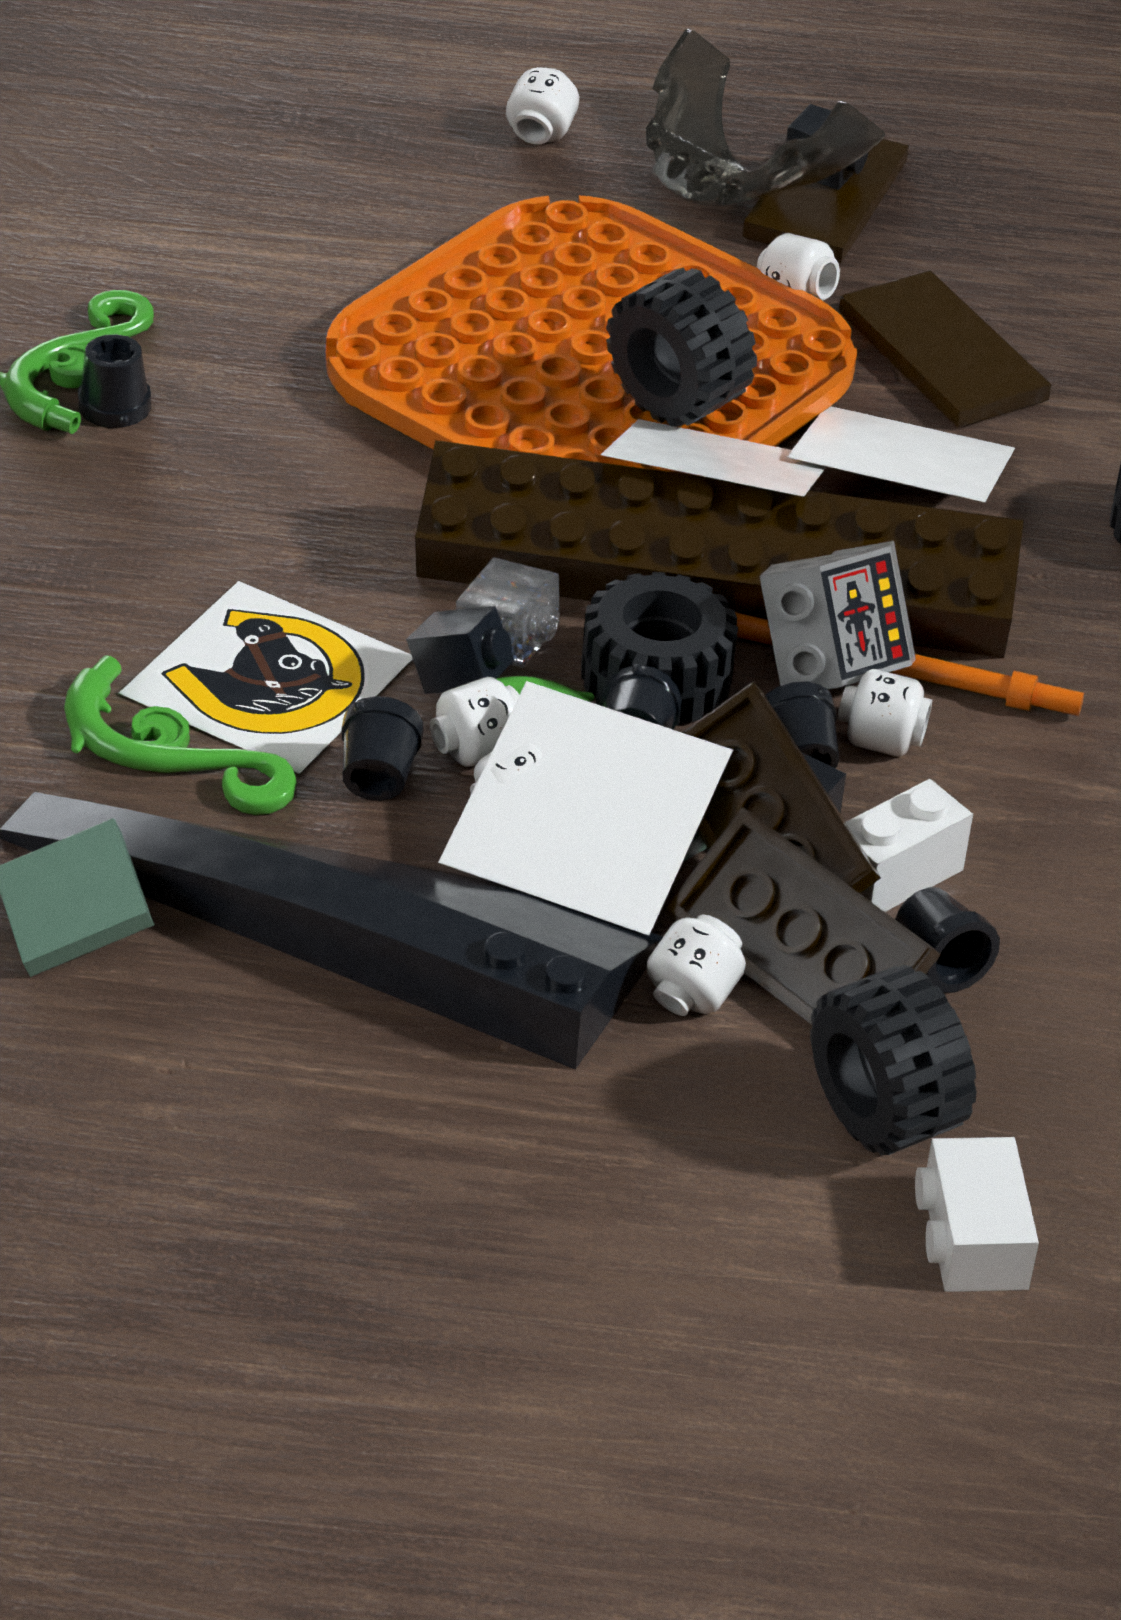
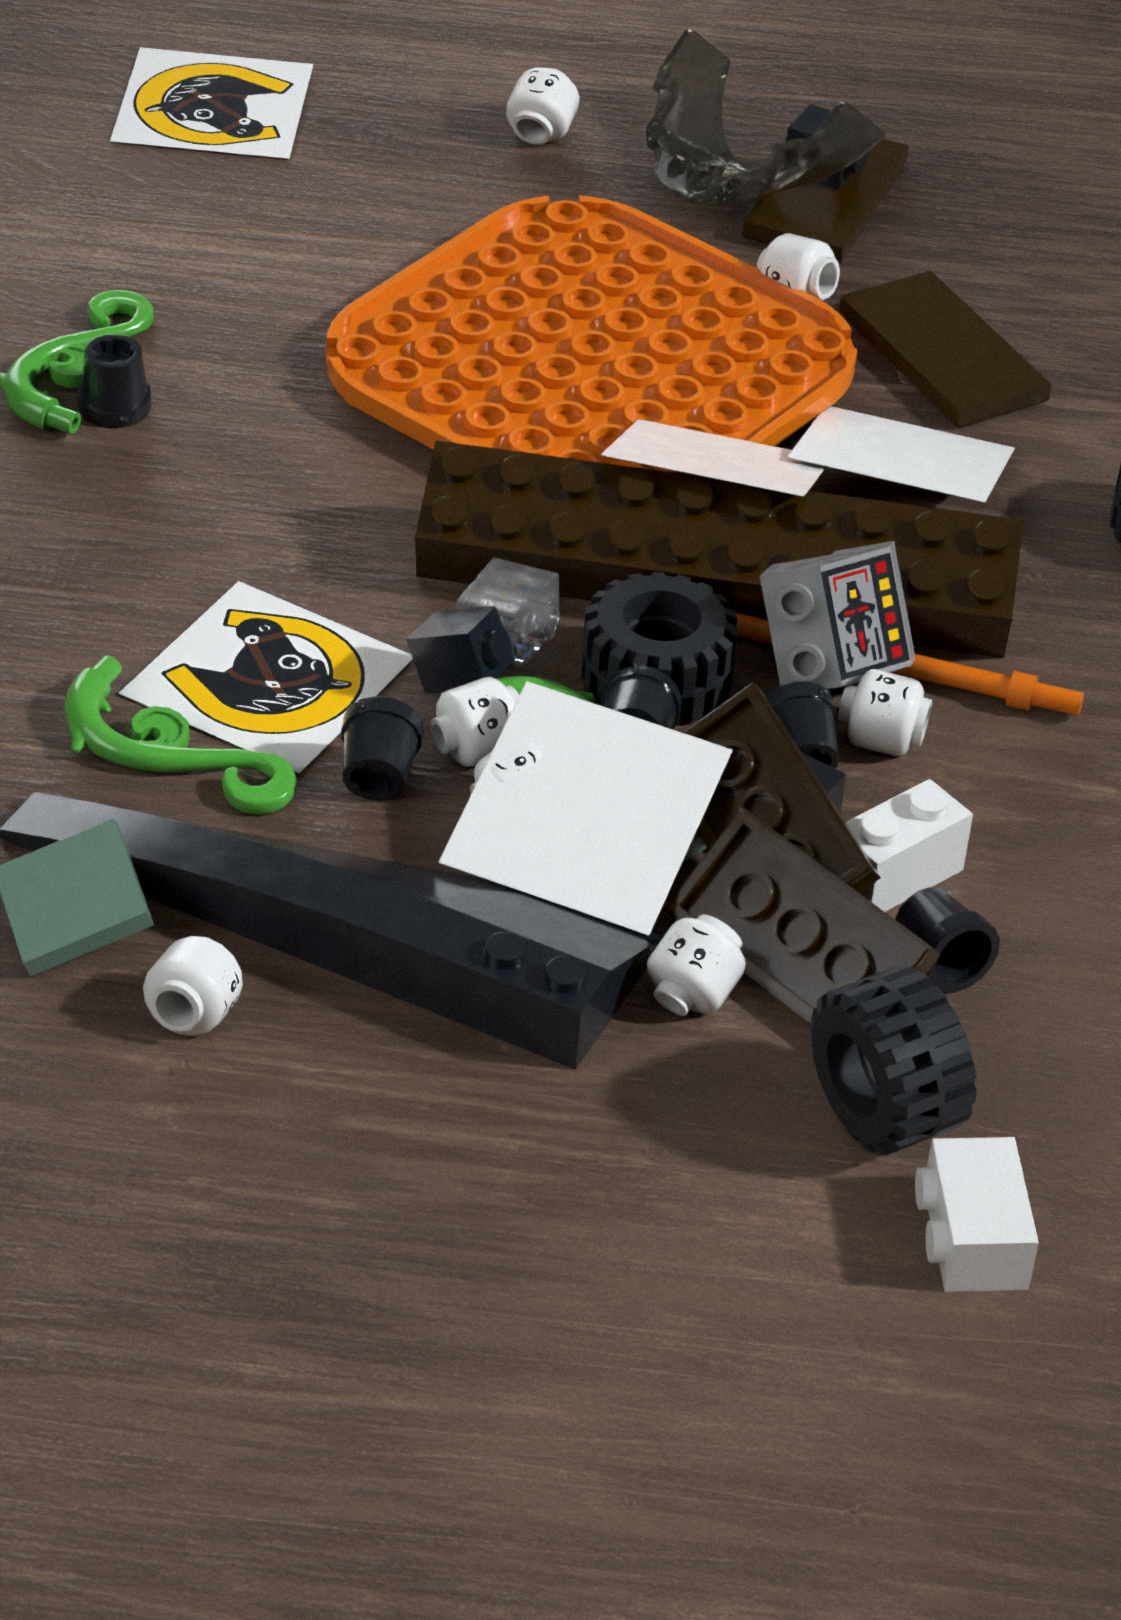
black tyre [606,268,757,427] -> none
none -> sticker [110,47,313,159]
none -> white head [143,936,243,1036]

